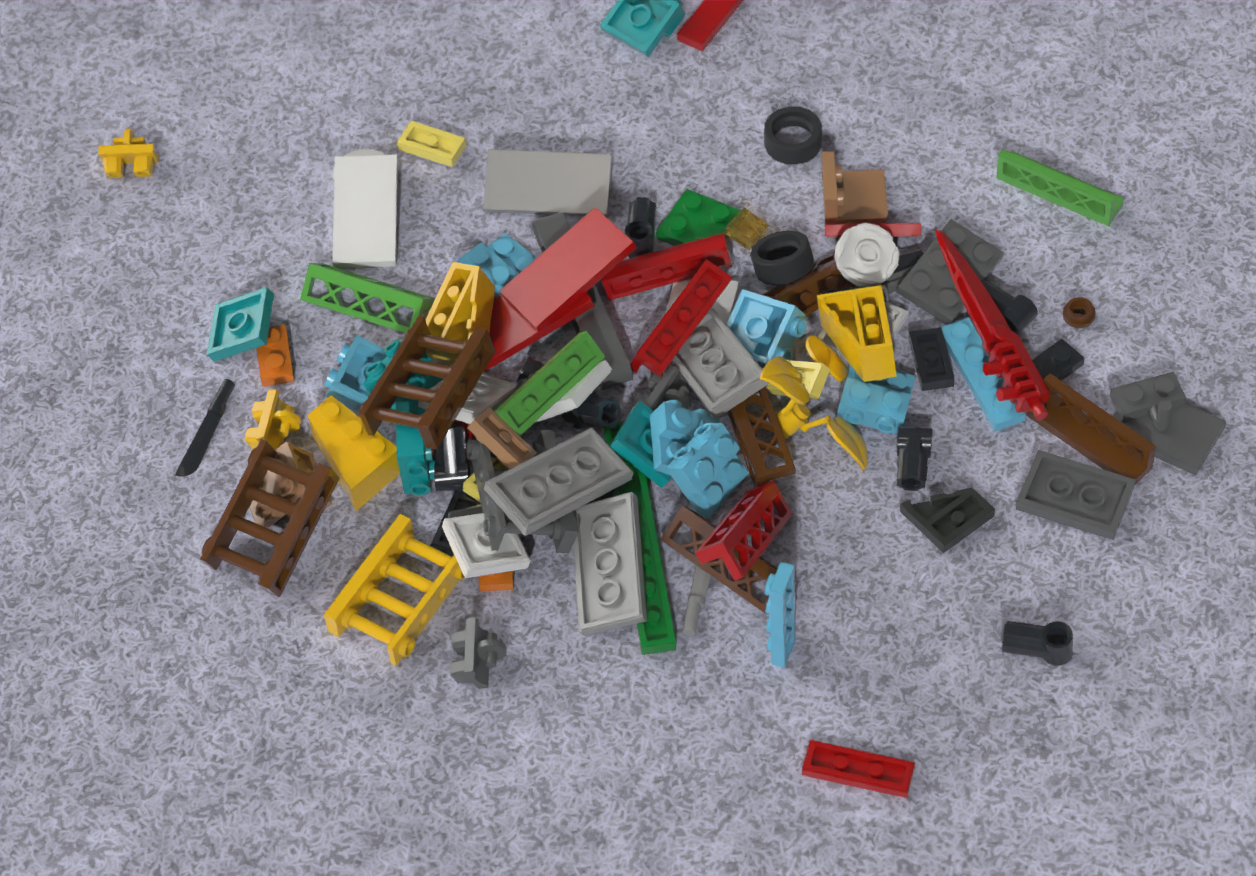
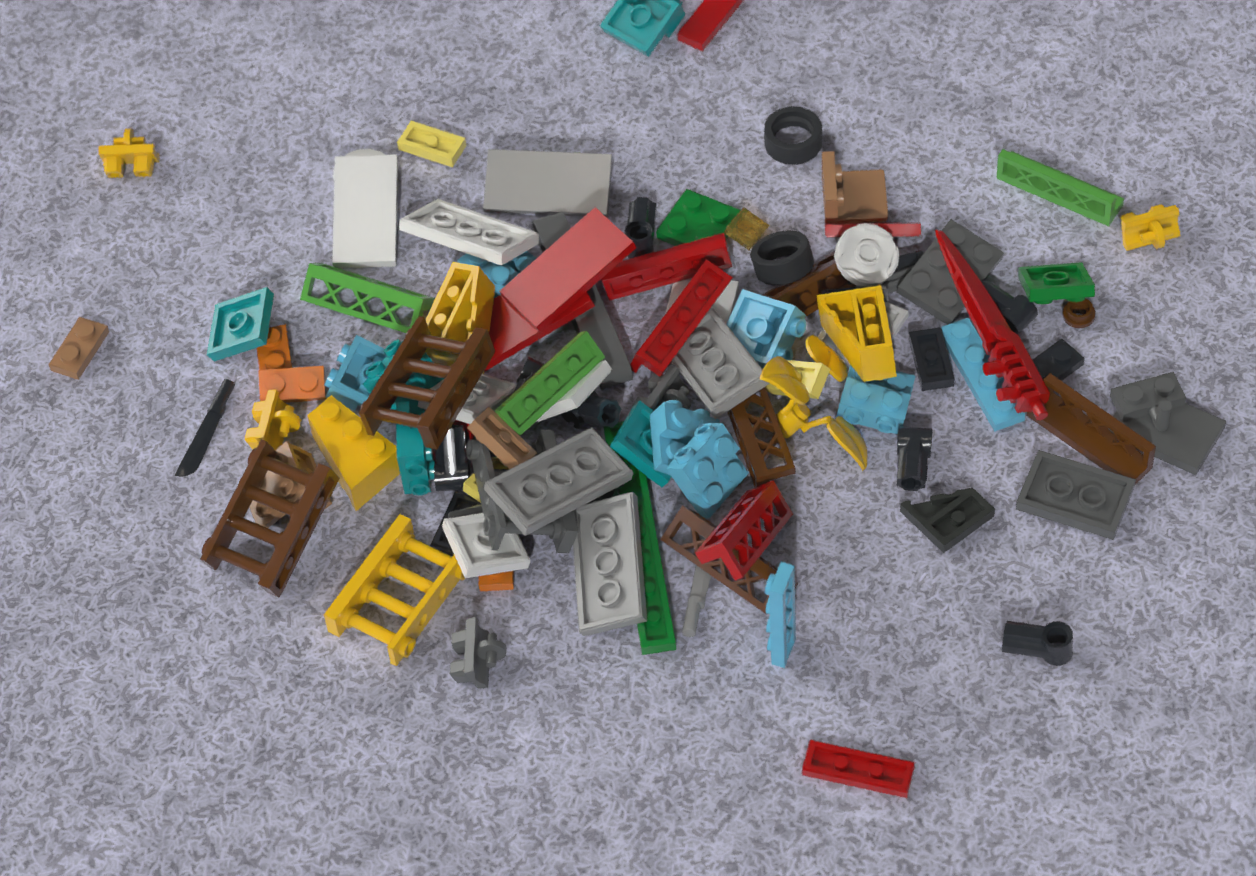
none -> medium nougat plate [48,317,109,380]
none -> orange plate [258,366,326,403]
none -> white tile [399,199,539,266]
none -> green plate [1018,262,1095,304]
none -> yellow hips [1120,204,1180,251]

